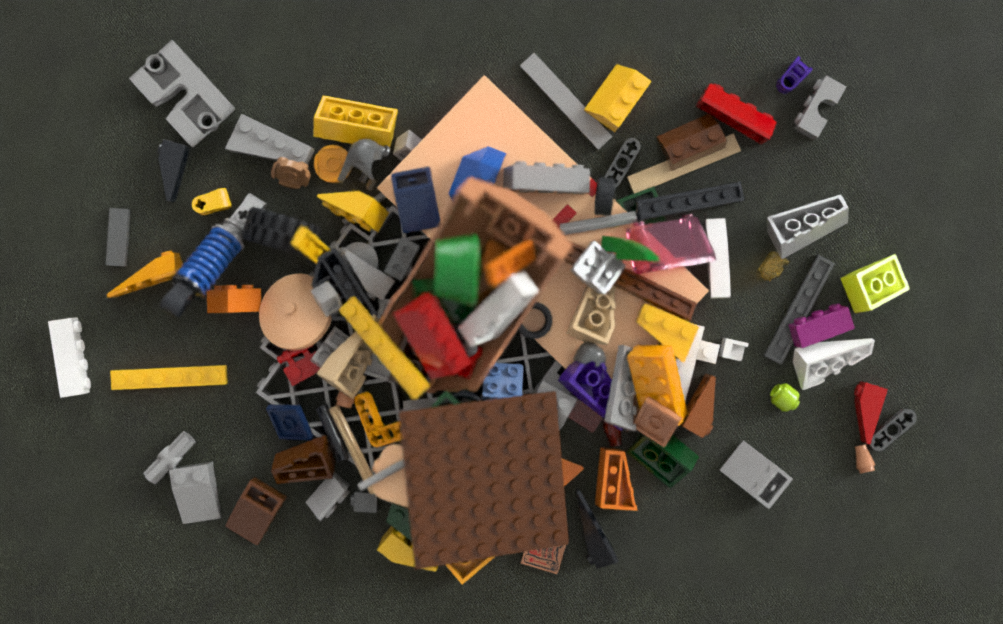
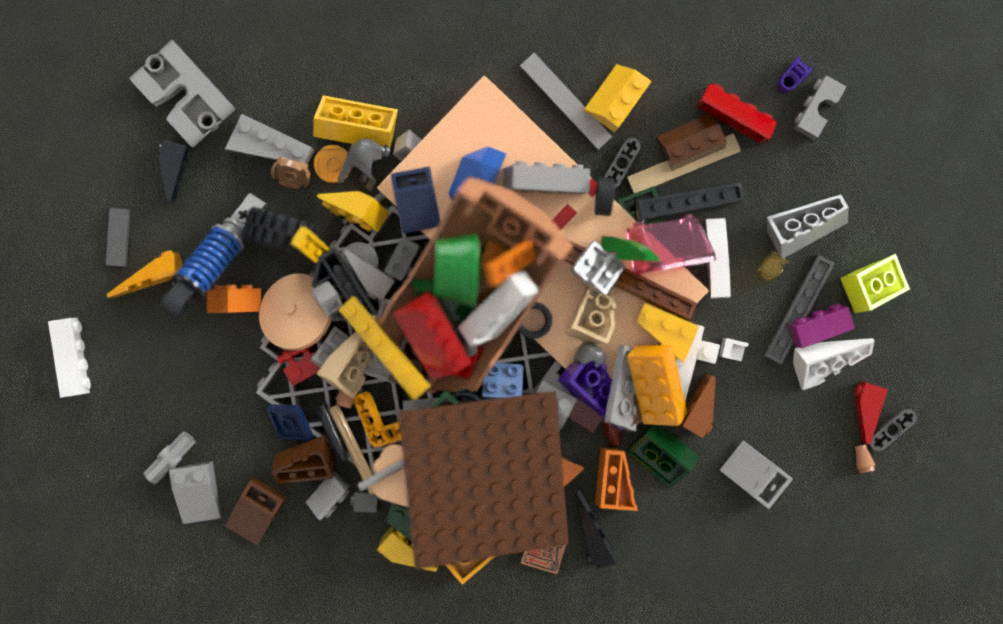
yellow plate [110,365,227,390] -> none
yellow piece [192,188,232,215] -> none
light grey axle [559,211,637,235] -> none
nougat tile [633,397,682,447] -> none
lime head [770,383,800,412] -> none

